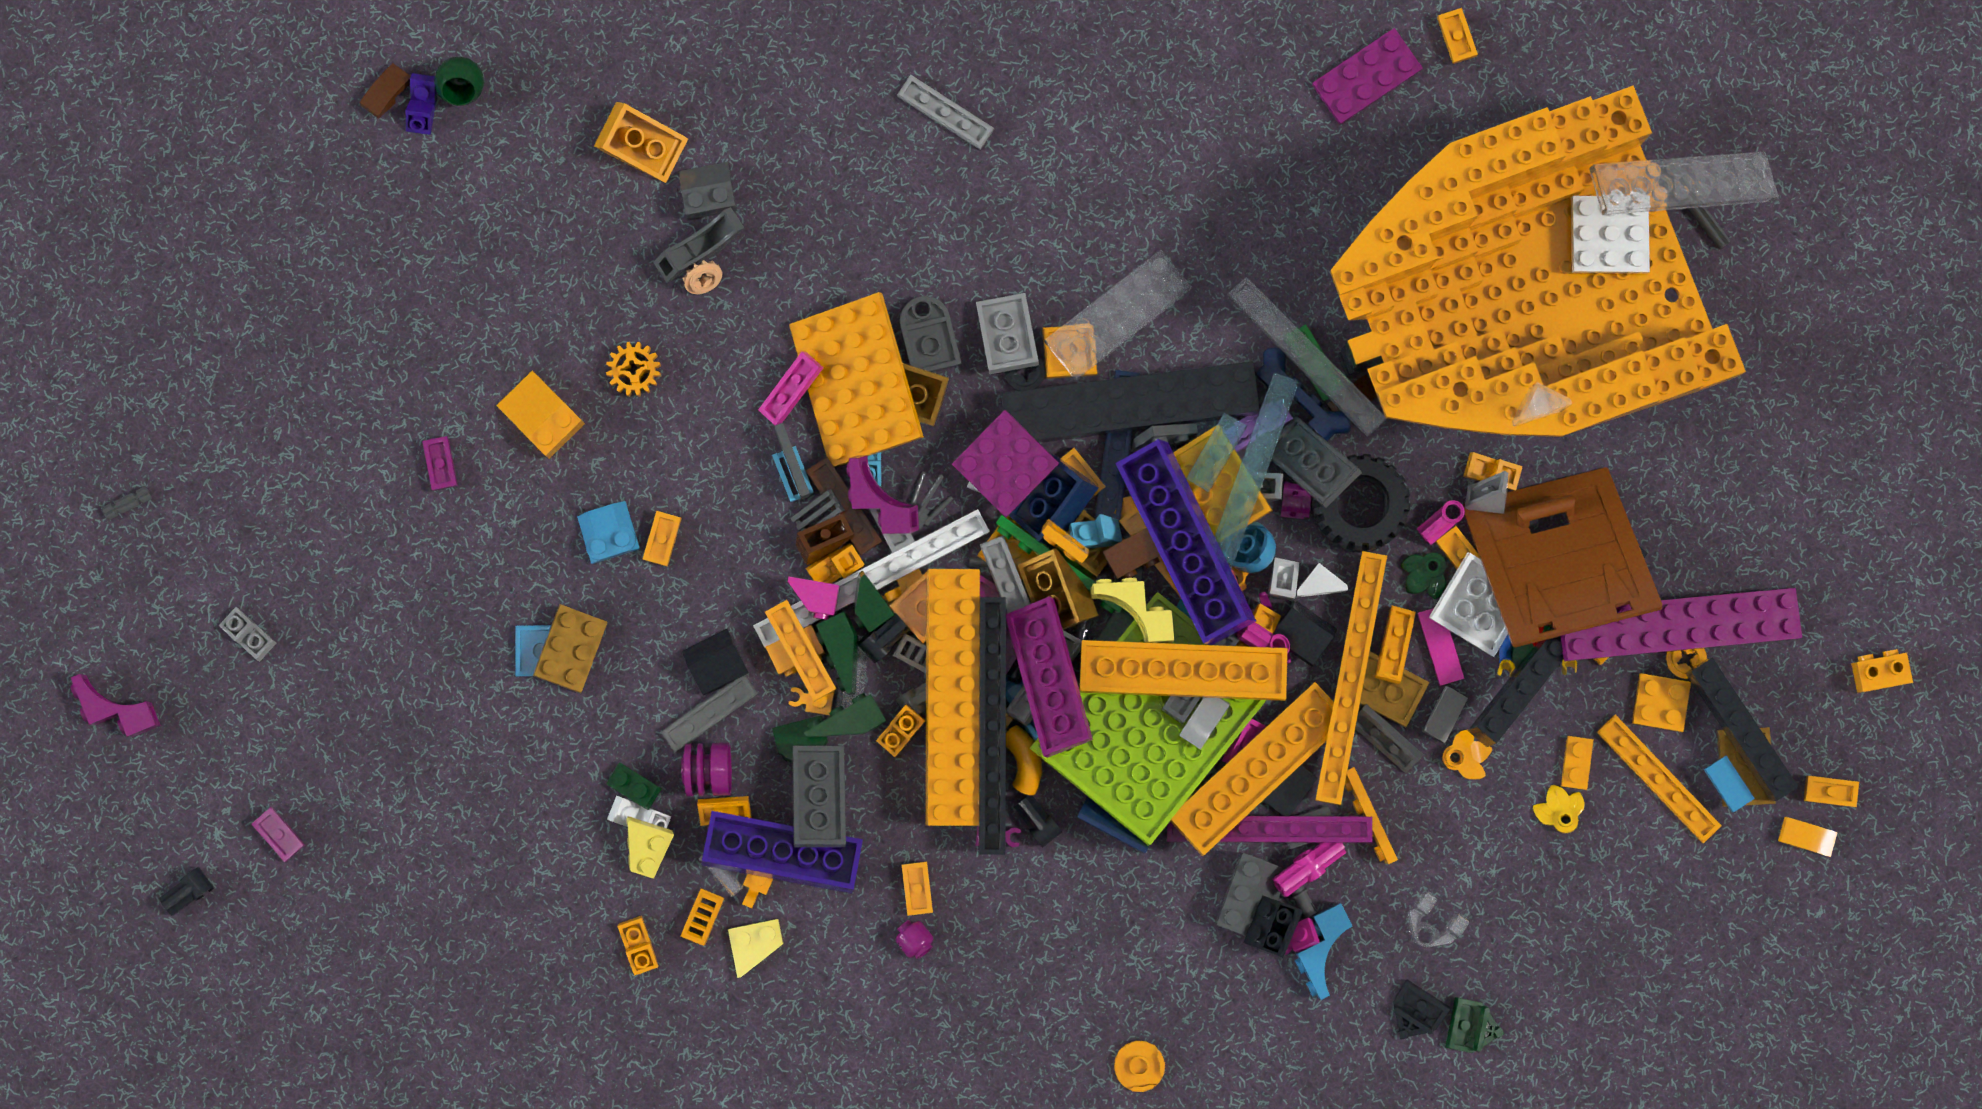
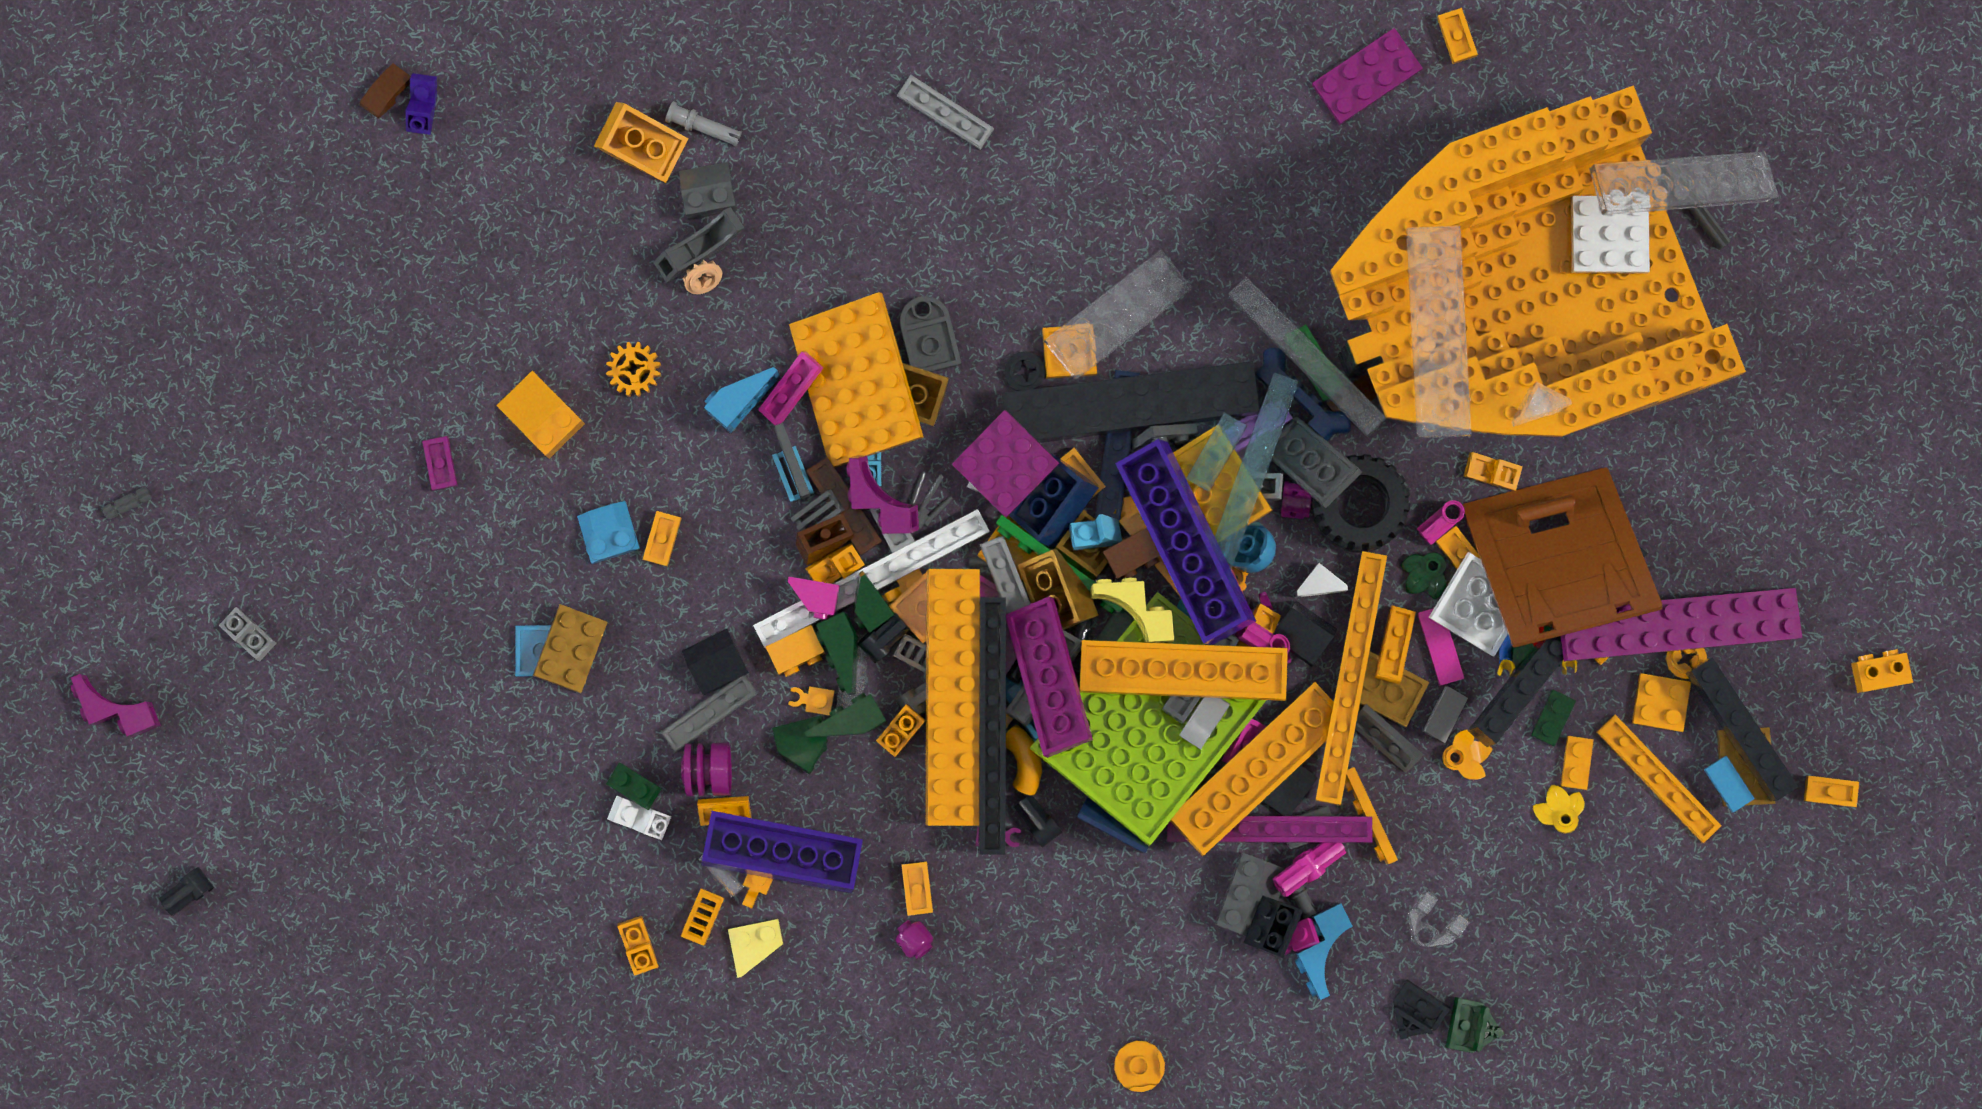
magenta plate [252,807,305,862] -> none
dark green helmet [434,56,484,106] -> none
light yellow wing [626,816,674,879] -> none
light orange plate [765,600,836,702] -> none
dark grey plate [792,746,846,847] -> none
light grey plate [976,293,1039,374] -> none
light orange plate [1041,519,1089,563] -> none
white slope [1267,558,1300,601] -> none
light grey slope [1465,471,1508,514] -> none
light orange slope [1778,817,1837,857] -> none
none -> light grey pin [665,101,742,146]
none -> dark azure slope [704,367,780,433]
none -> clear plate [1406,226,1471,438]
none -> dark green plate [1530,690,1576,747]

